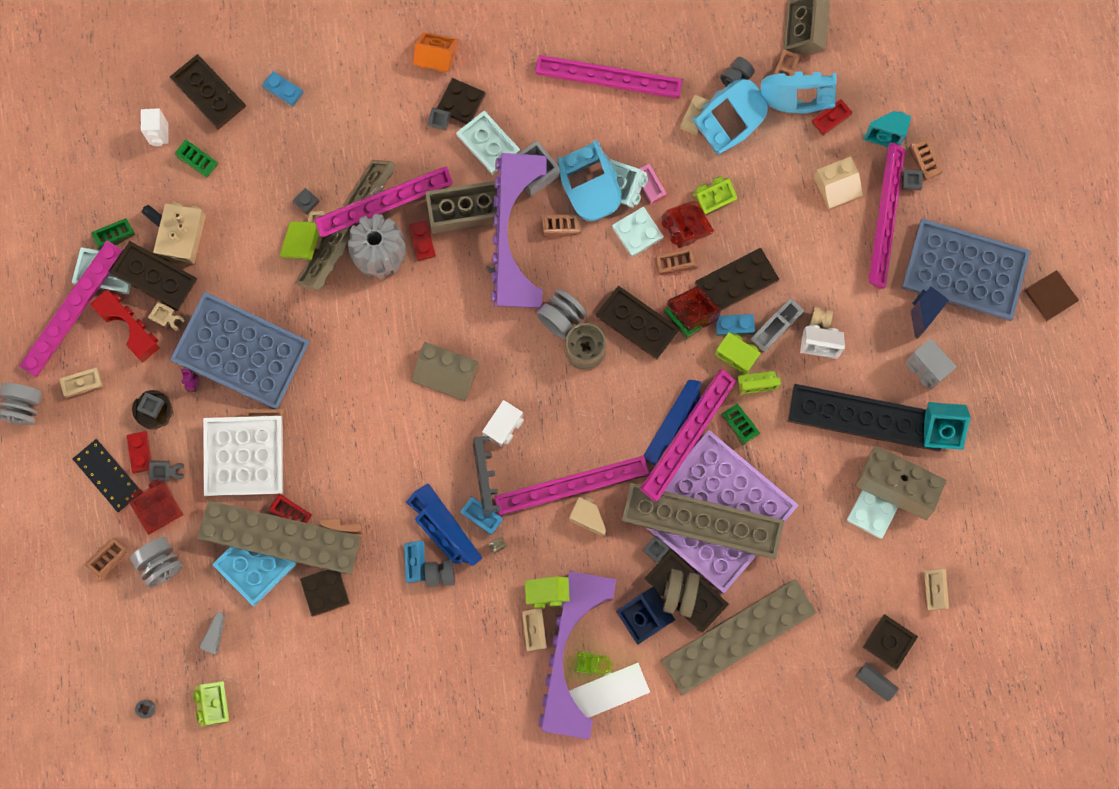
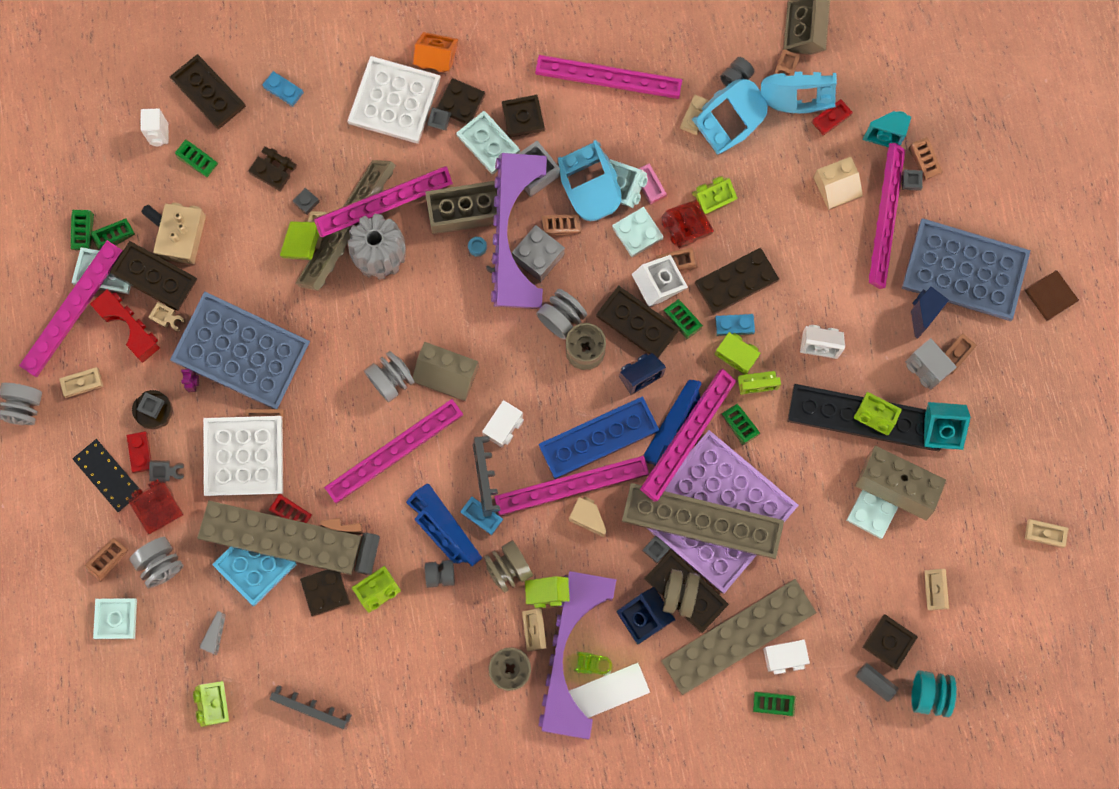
dark grey bush [135,700,156,718] -> none
dark azure plate [404,541,426,583] -> none
red plate [409,220,436,261] -> none
dark tan bush [488,537,508,554] -> none
clear red plate [667,286,721,330] -> none
light grey slope [751,298,805,352] -> none
tan wheel [810,307,833,329] -> none
none -> green slope [71,210,94,250]
none -> light aqua plate [93,598,137,639]
none -> dark brown plate [248,146,297,191]
none -> dark grey hinge [269,685,352,730]
none -> dark pink plate [324,399,463,504]
none -> white plate [348,56,441,144]
none -> lime bracket [352,566,401,613]
none -> dark grey axle [354,532,380,575]
none -> light grey wheel [364,351,415,402]
none -> medium azure tile [468,237,487,257]
none -> dark tan wheel [484,540,533,593]
none -> dark tan wheel [489,647,531,691]
none -> dark brown plate [502,95,545,138]
none -> light grey brick [512,225,565,282]
none -> blue plate [538,396,660,480]
none -> dark blue slope [619,353,666,395]
none -> white slope [632,255,688,307]
none -> green slope [753,692,796,716]
none -> white brick [763,640,810,675]
none -> lime bracket [854,392,902,435]
none -> teal wheel [911,670,957,718]
none -> nougat plate [945,333,977,374]
none -> tan plate [1025,519,1068,548]

